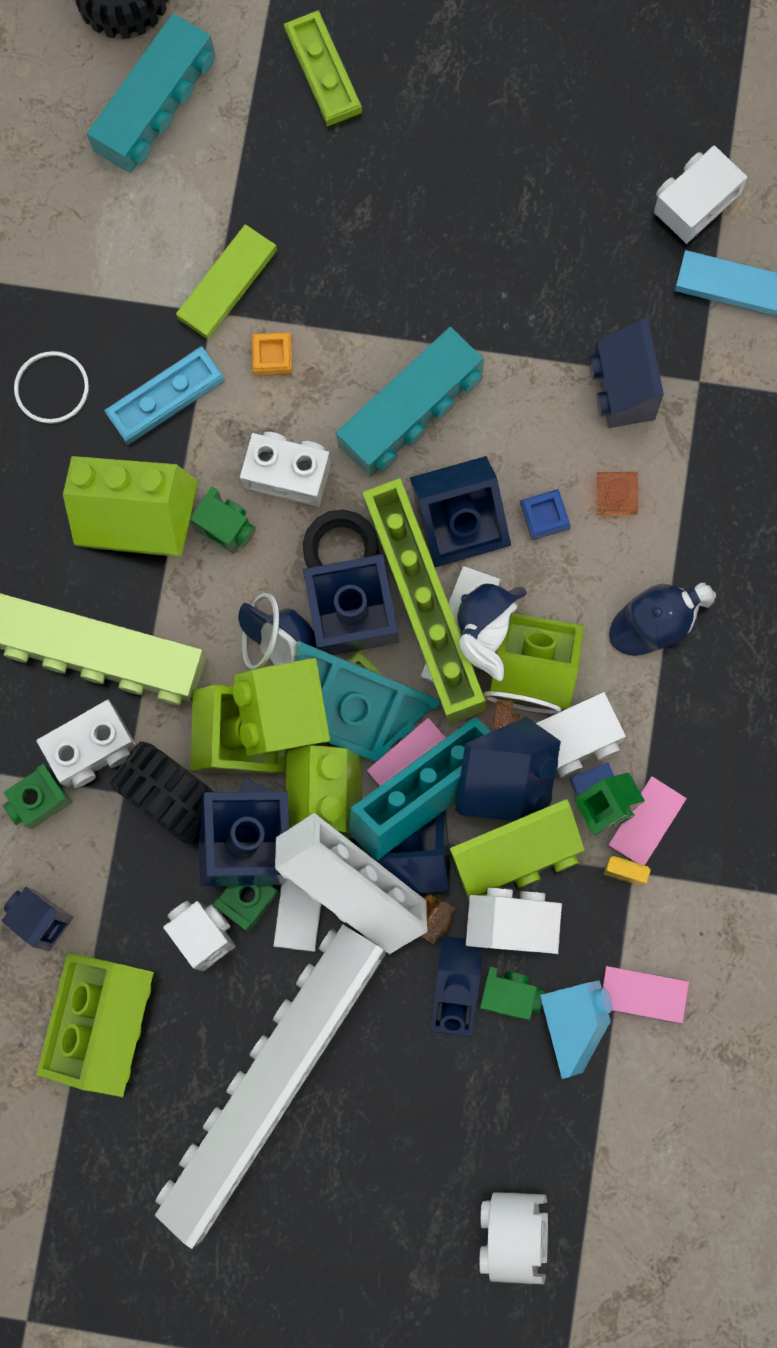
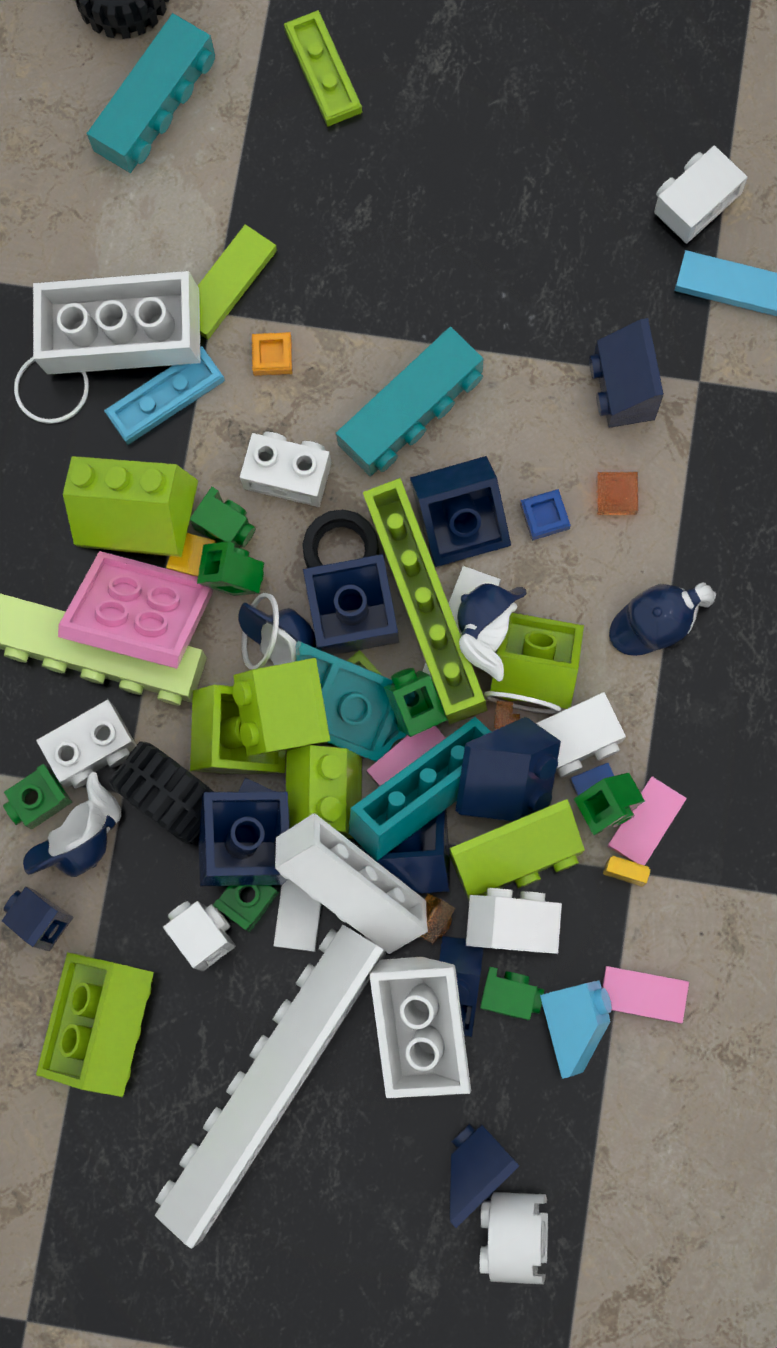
none -> hair [23,772,121,877]
none -> white brick [33,271,201,375]
none -> bright pink plate [58,551,213,669]
none -> yellow tile [166,533,216,577]
none -> green brick [197,541,264,596]
none -> white slope [369,957,471,1098]
none -> green brick [384,668,447,737]
none -> dark blue slope [450,1124,519,1228]

